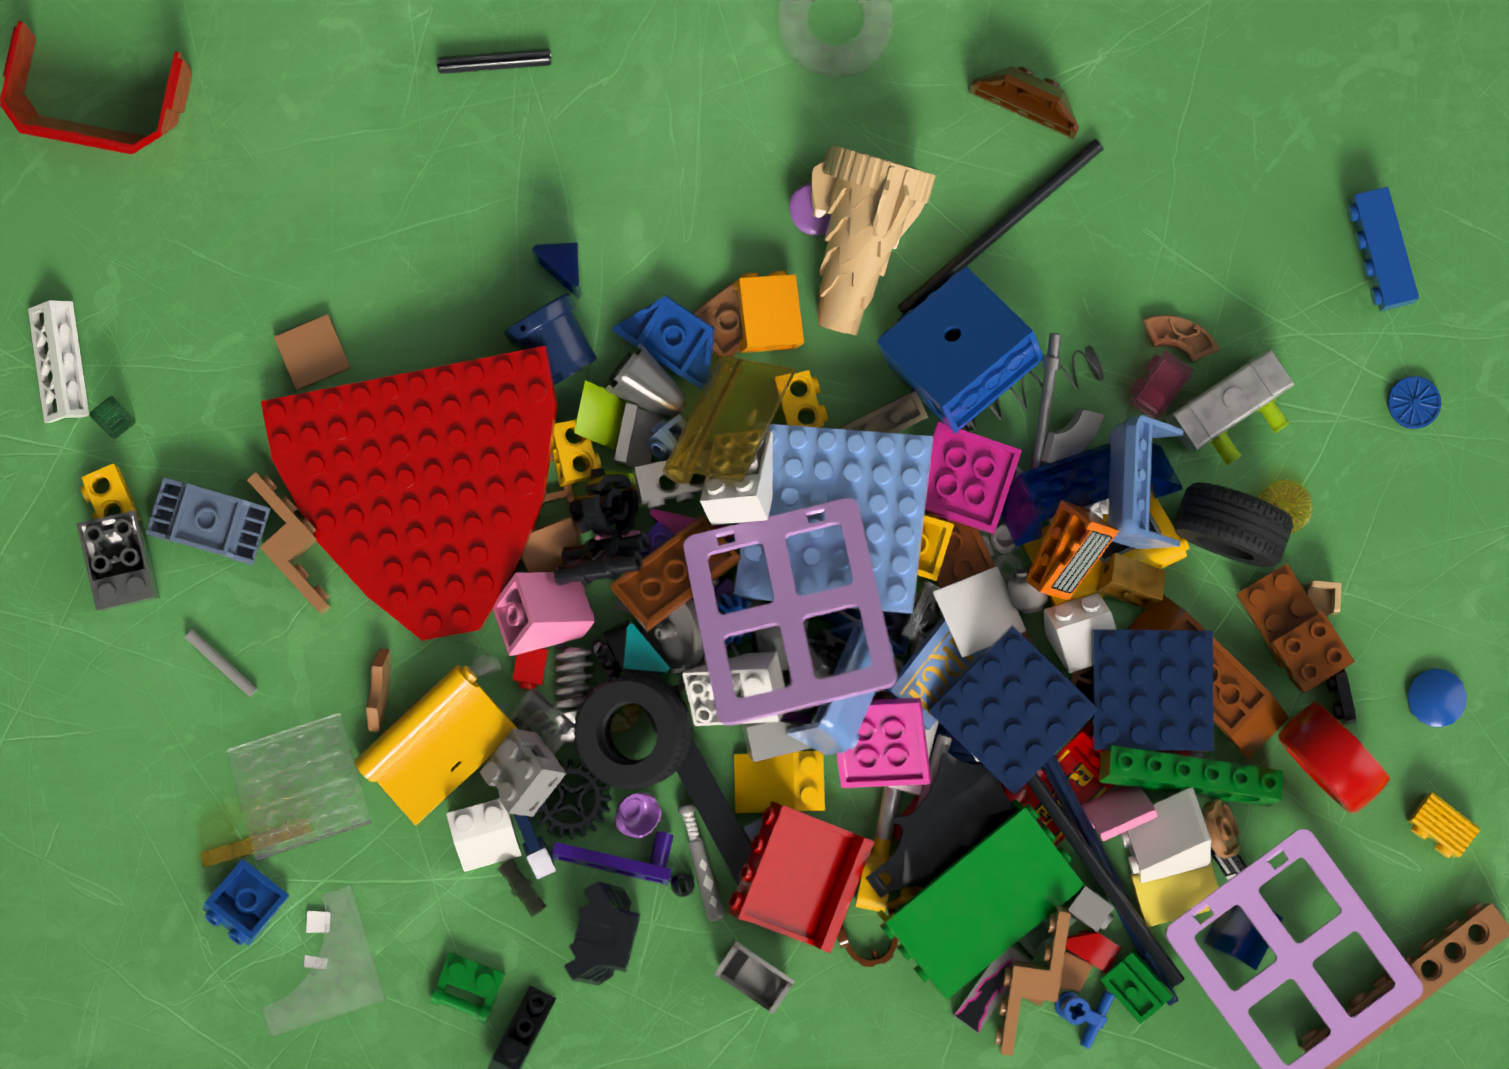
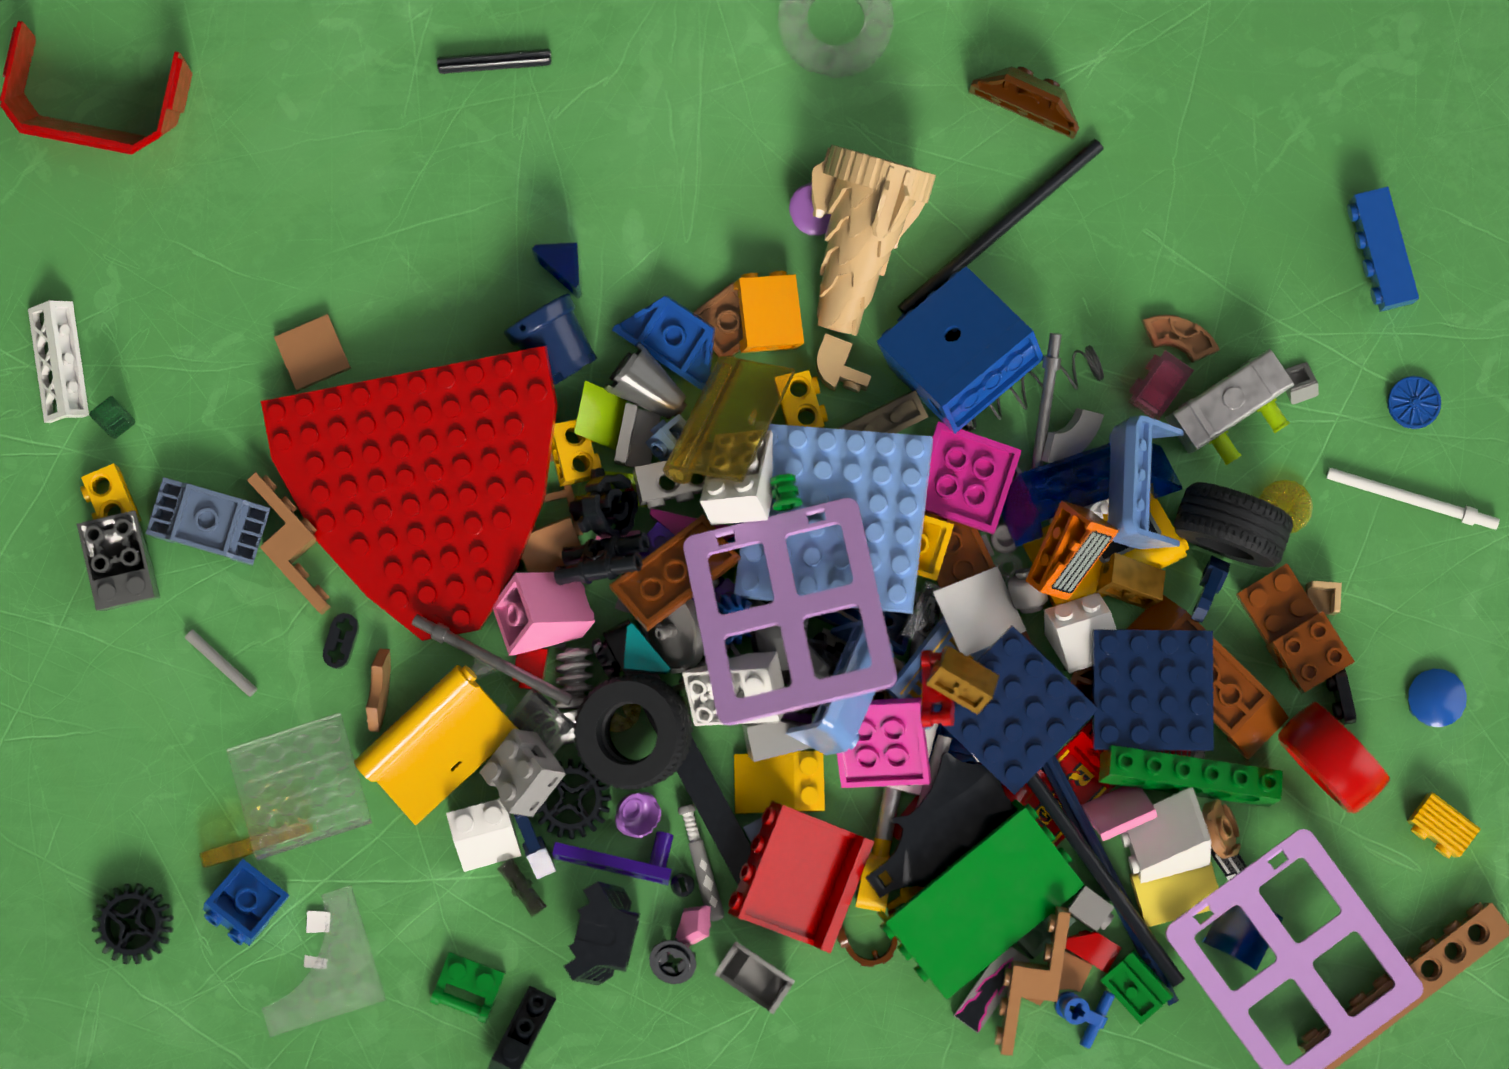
none -> black gear [92,884,174,964]
none -> black beam [323,613,359,669]
none -> flat silver bar [412,614,573,706]
none -> black gear [649,938,697,984]
none -> bright pink piece [675,905,711,947]
none -> green bush [770,474,803,511]
none -> tan brick [816,333,871,393]
none -> red plate [921,649,955,727]
none -> pearl gold hinge [926,645,999,715]
none -> dark blue piece [1191,555,1230,623]
none -> light grey slope [1285,362,1319,404]
none -> white bar [1326,468,1500,530]

